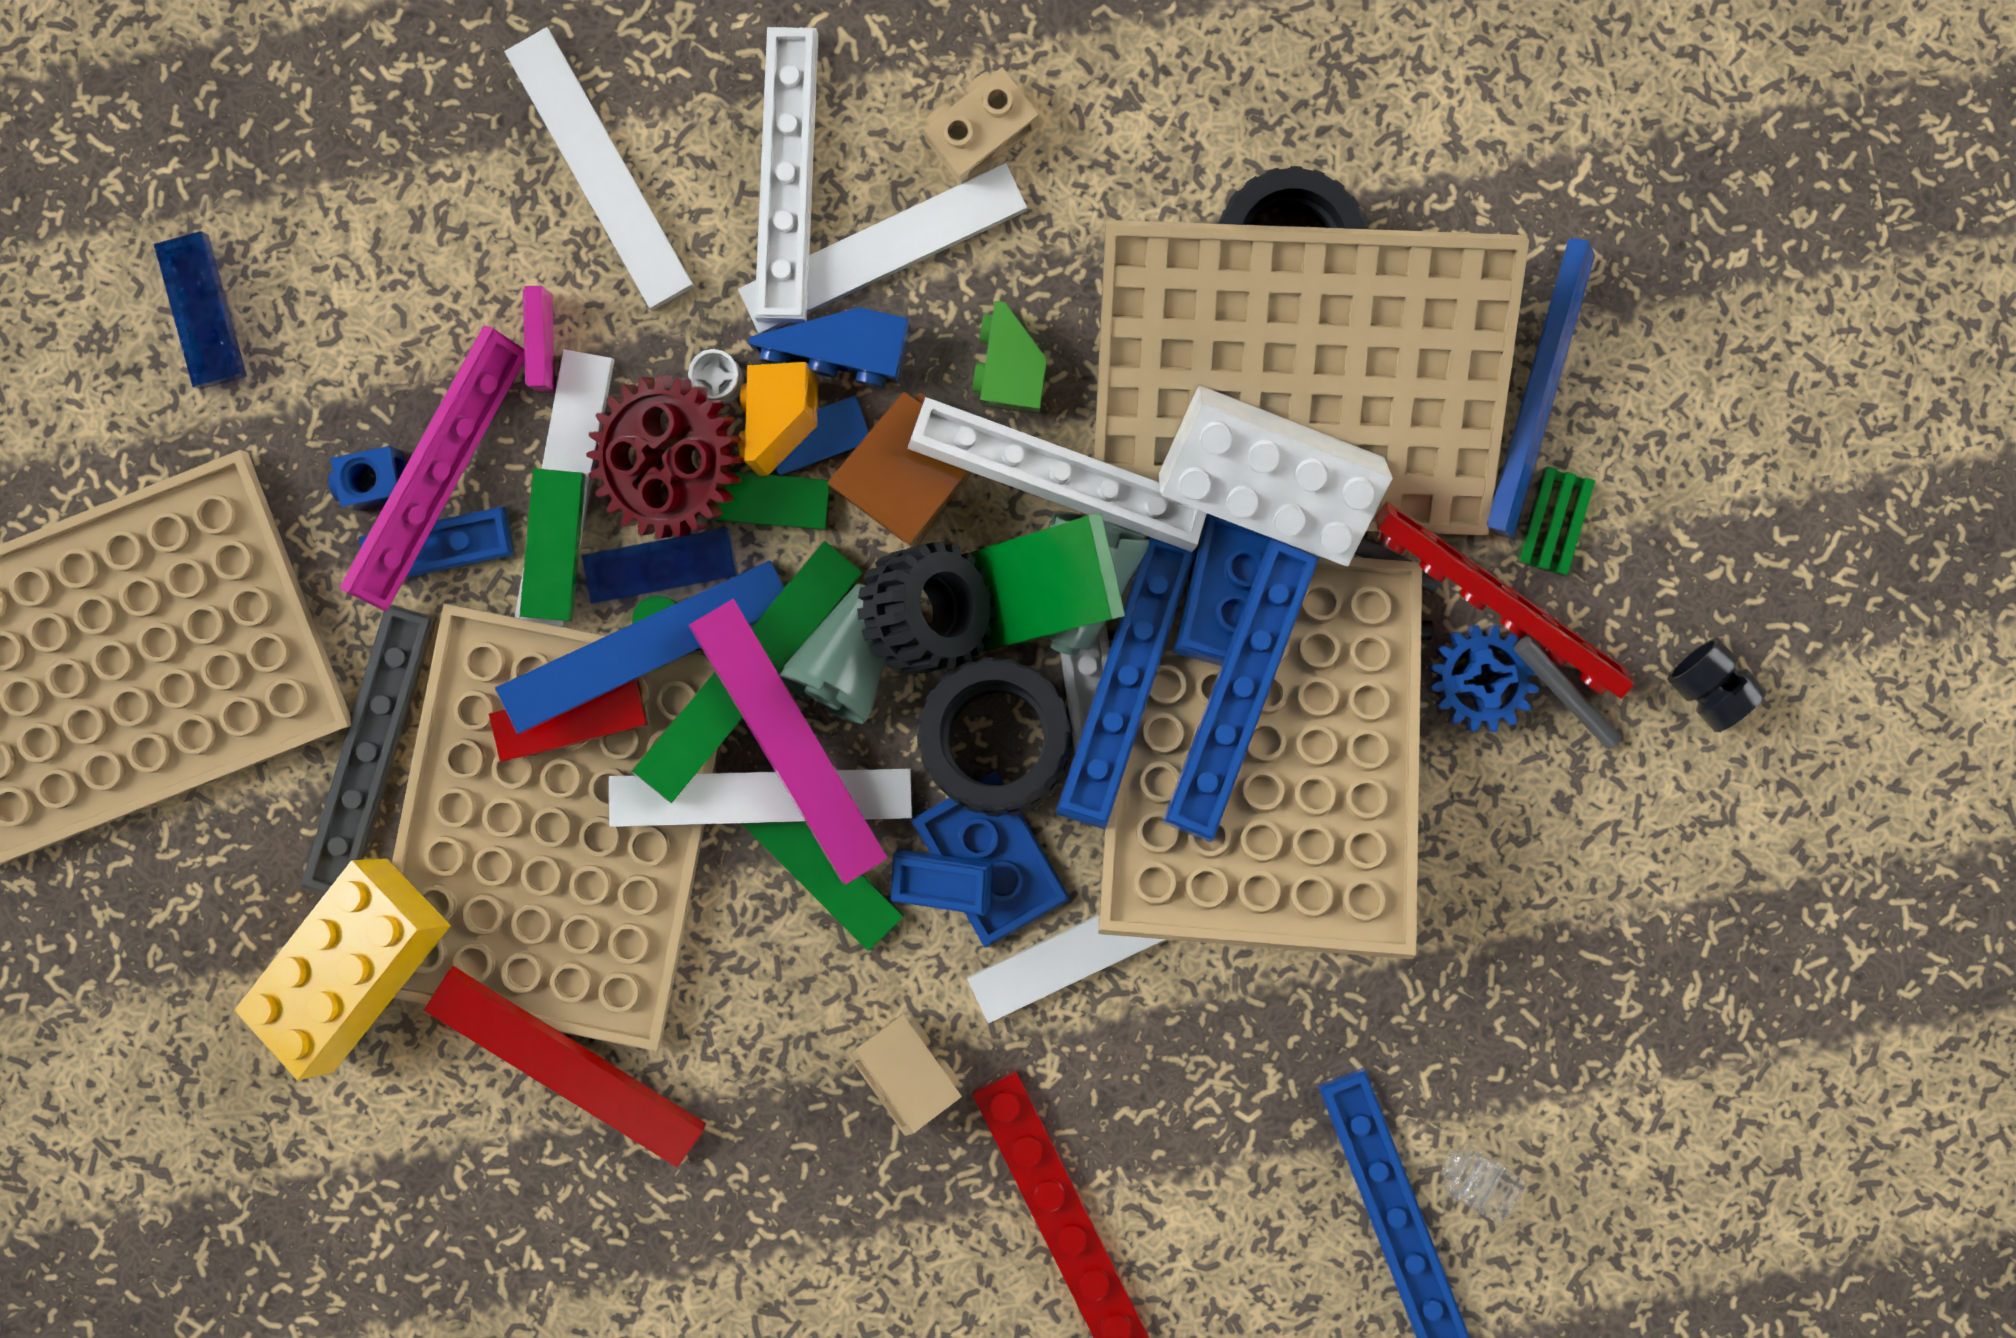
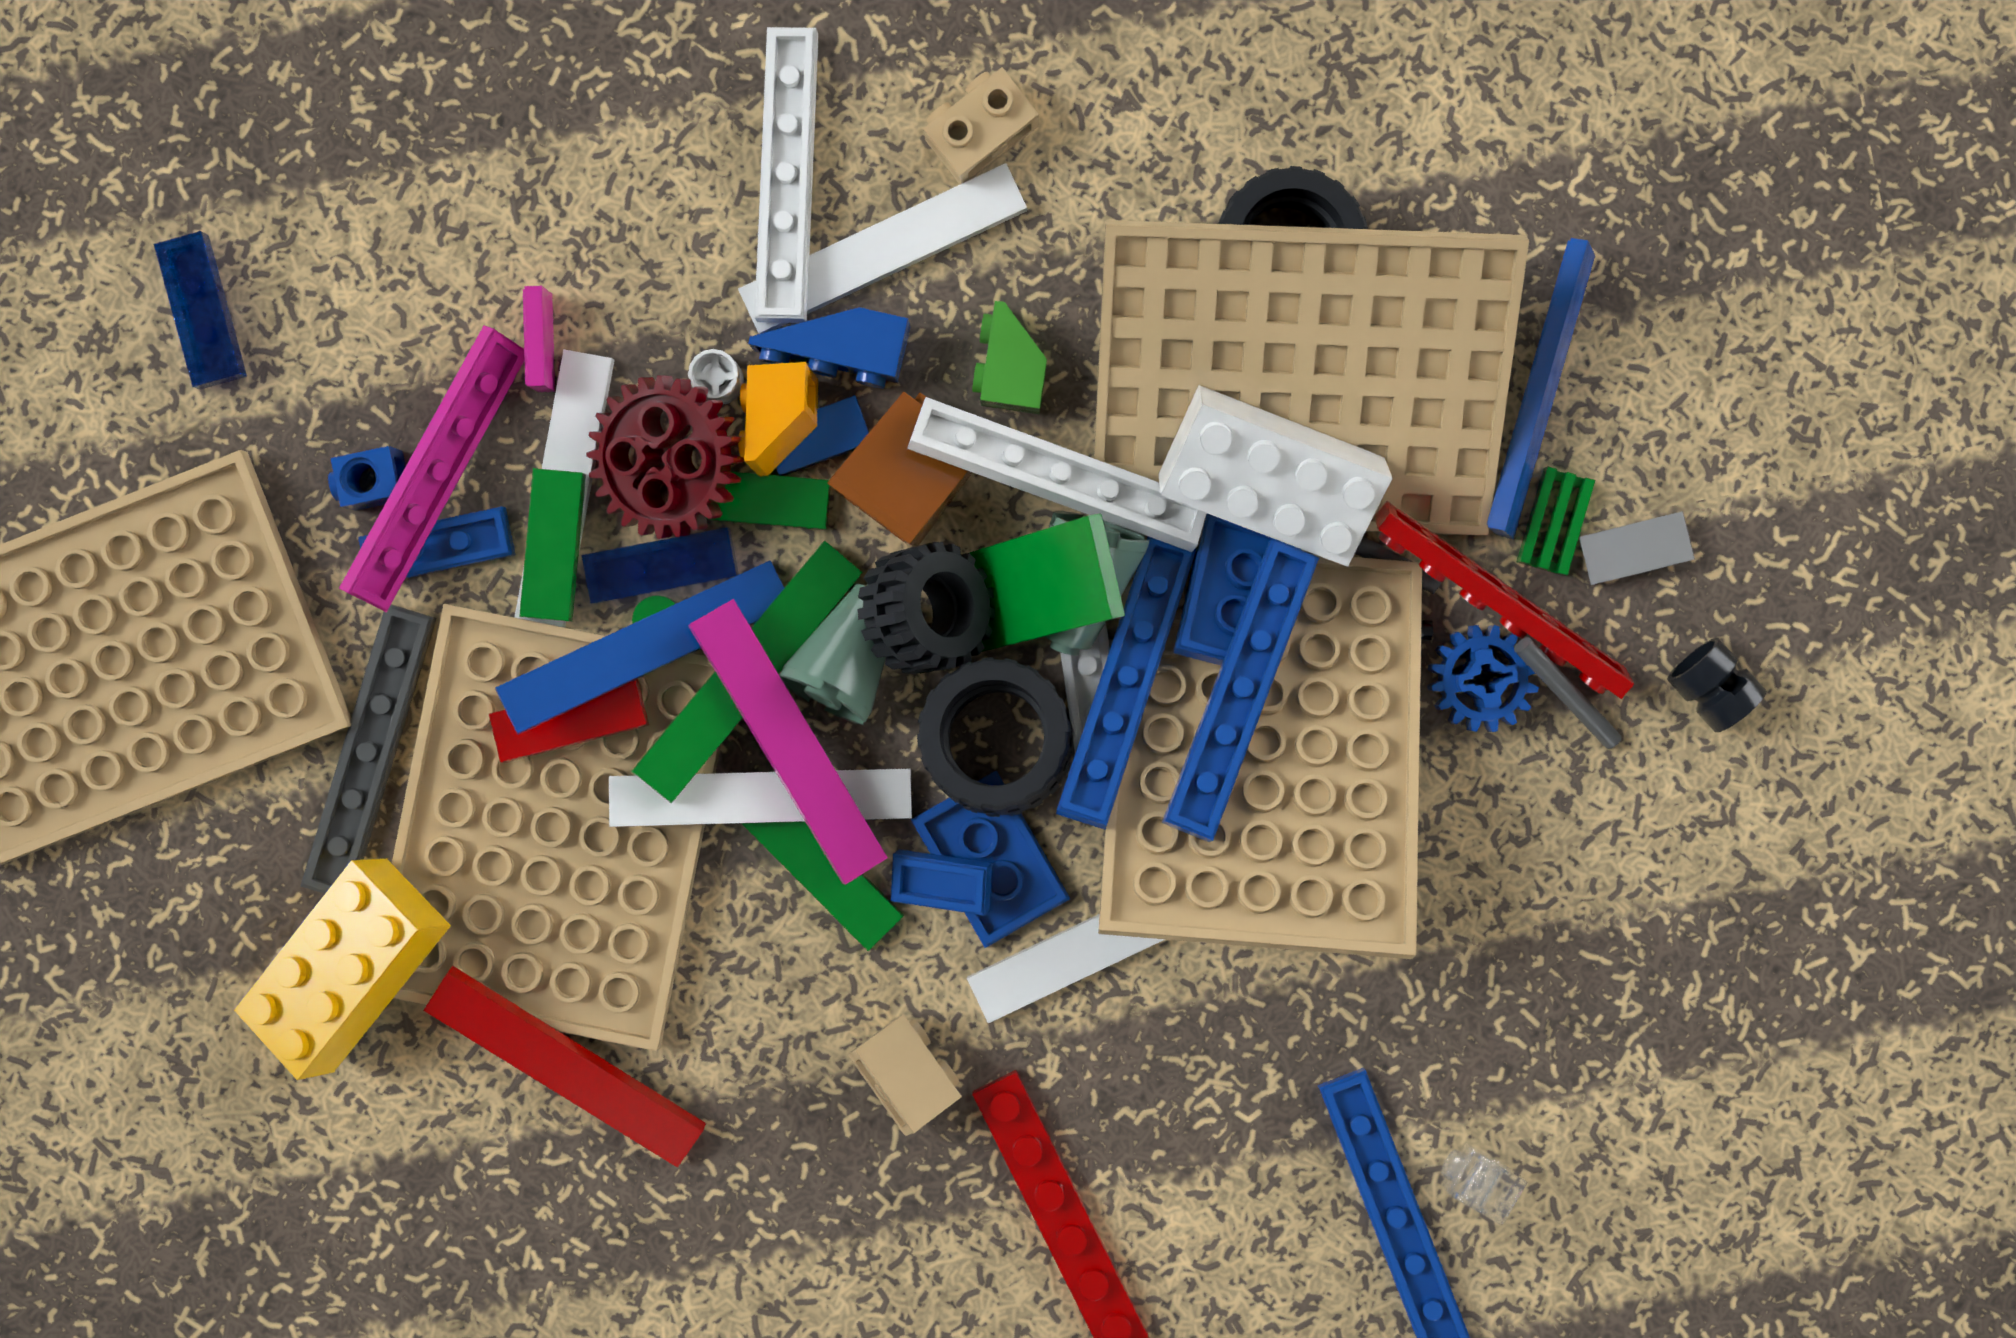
white tile [504,27,695,311] -> none
none -> light grey slope [1579,511,1695,585]

